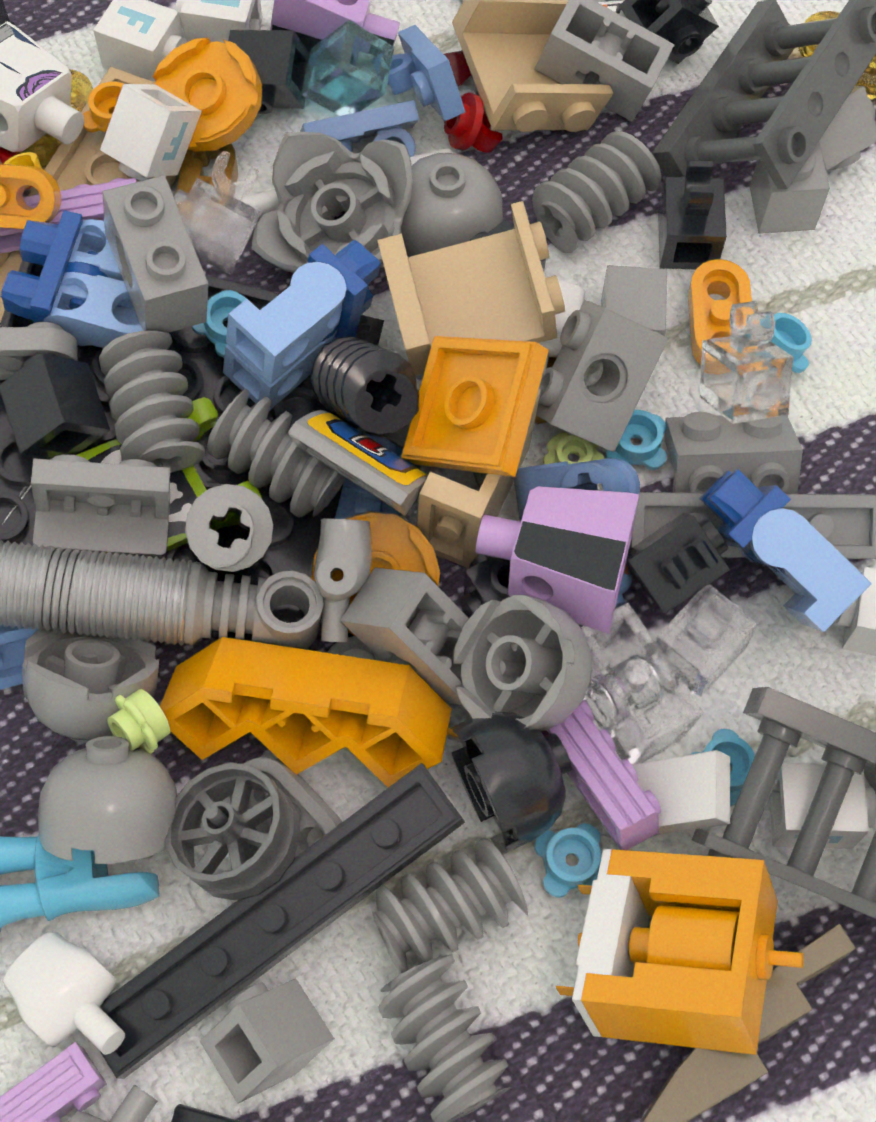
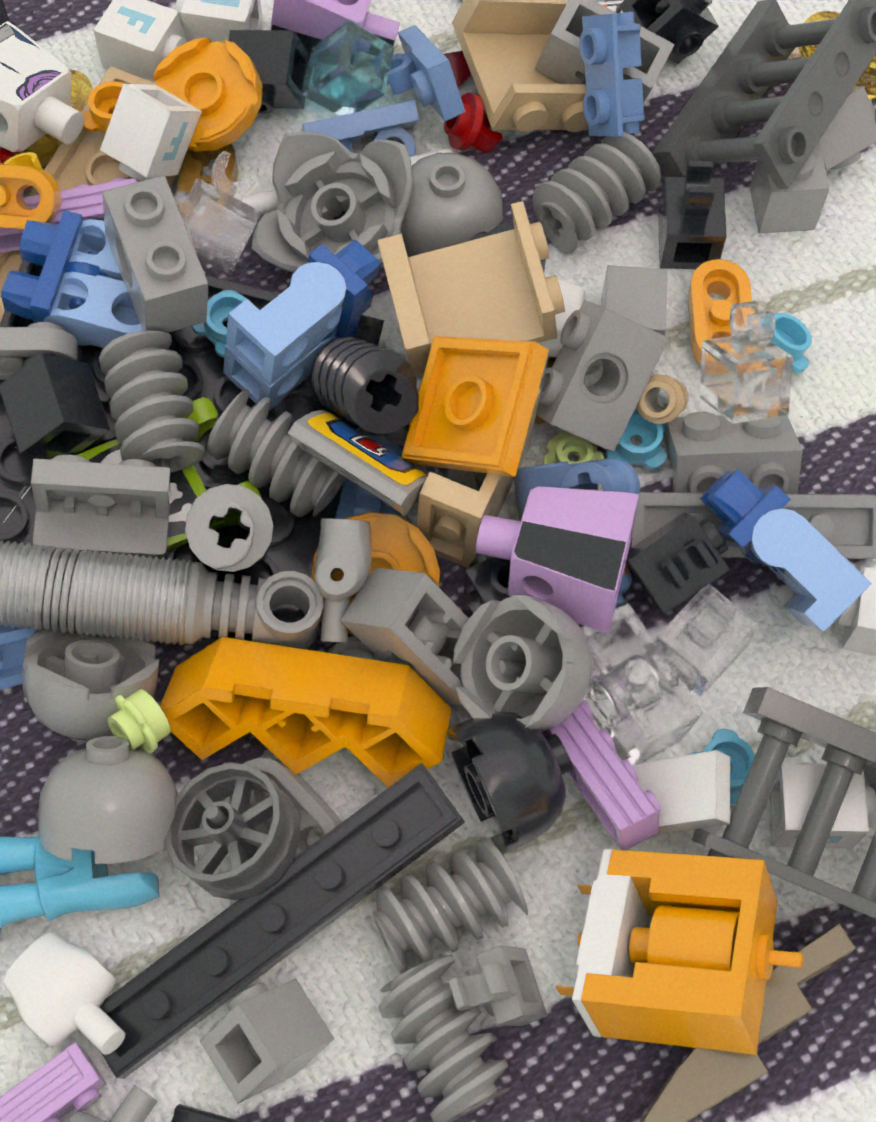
medium azure plate [535,823,601,898] -> none
none -> light grey plate [448,945,548,1026]
none -> medium blue hinge [579,12,645,137]
none -> tan pin [636,374,689,424]

